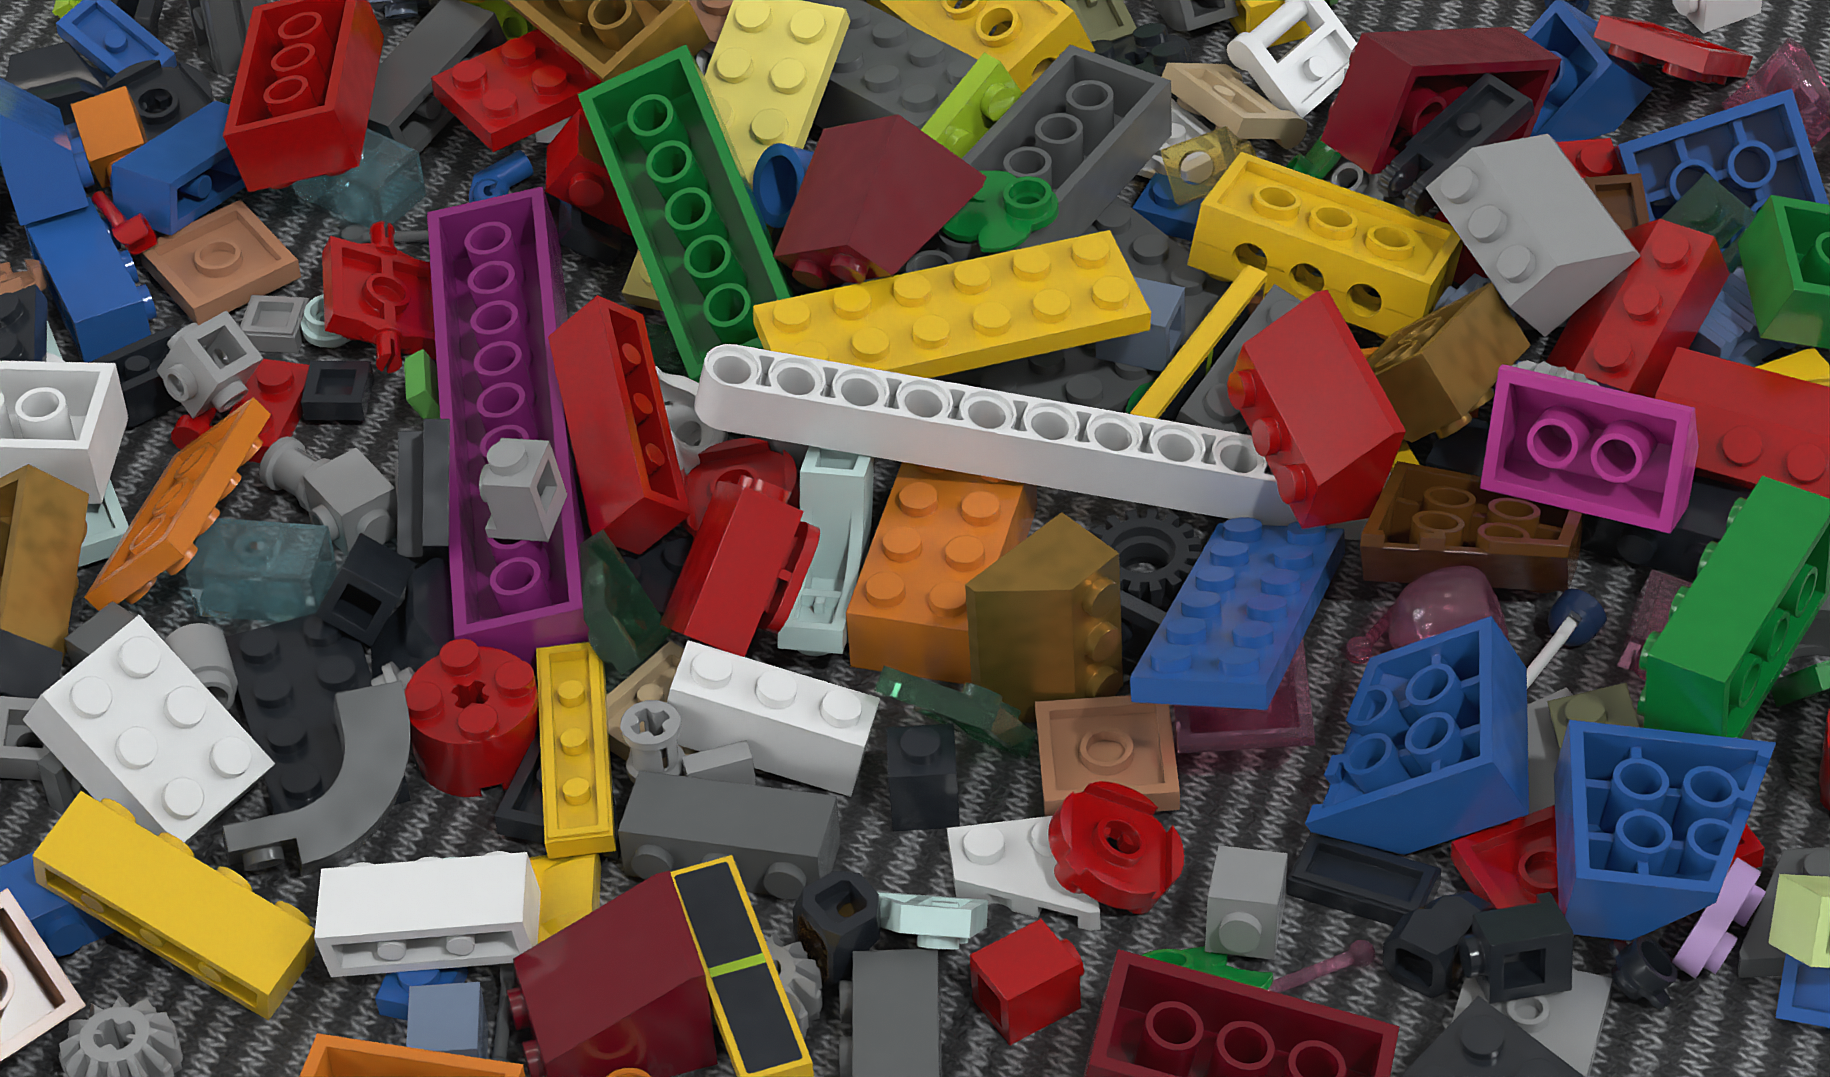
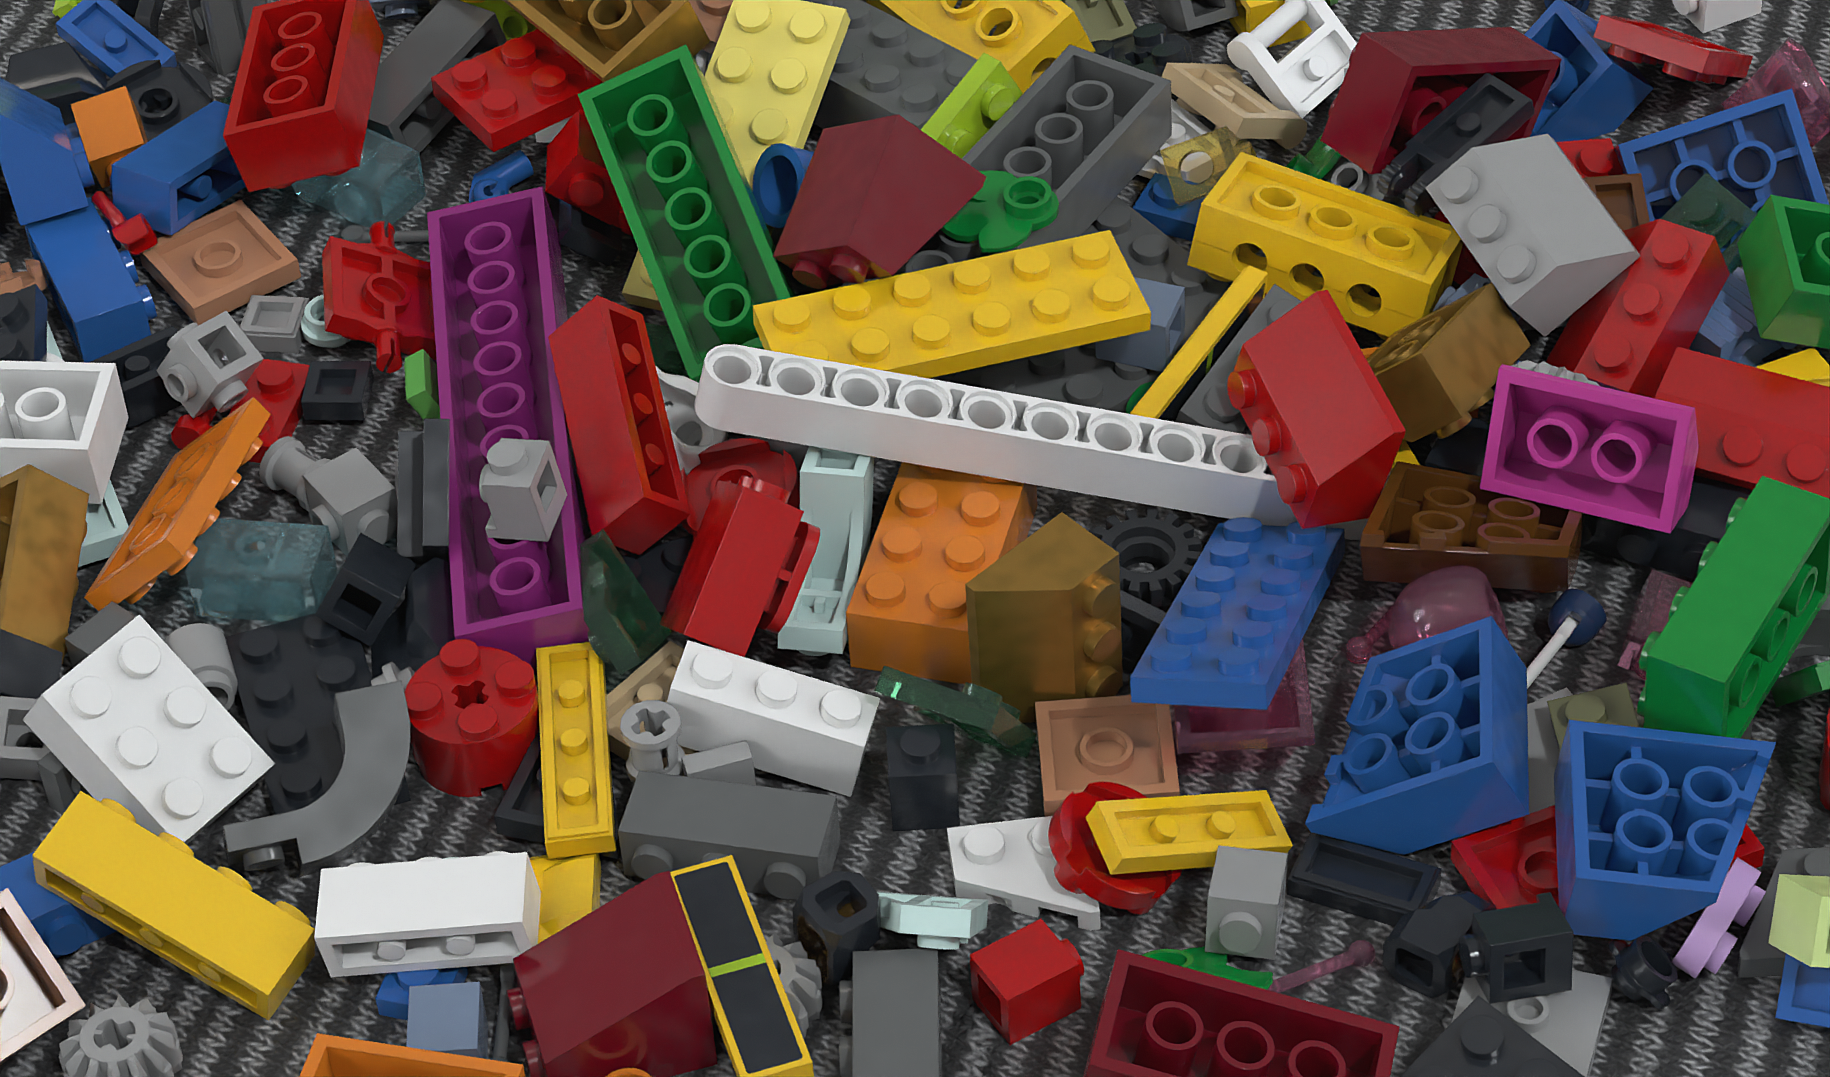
none -> yellow plate [1085,790,1293,875]

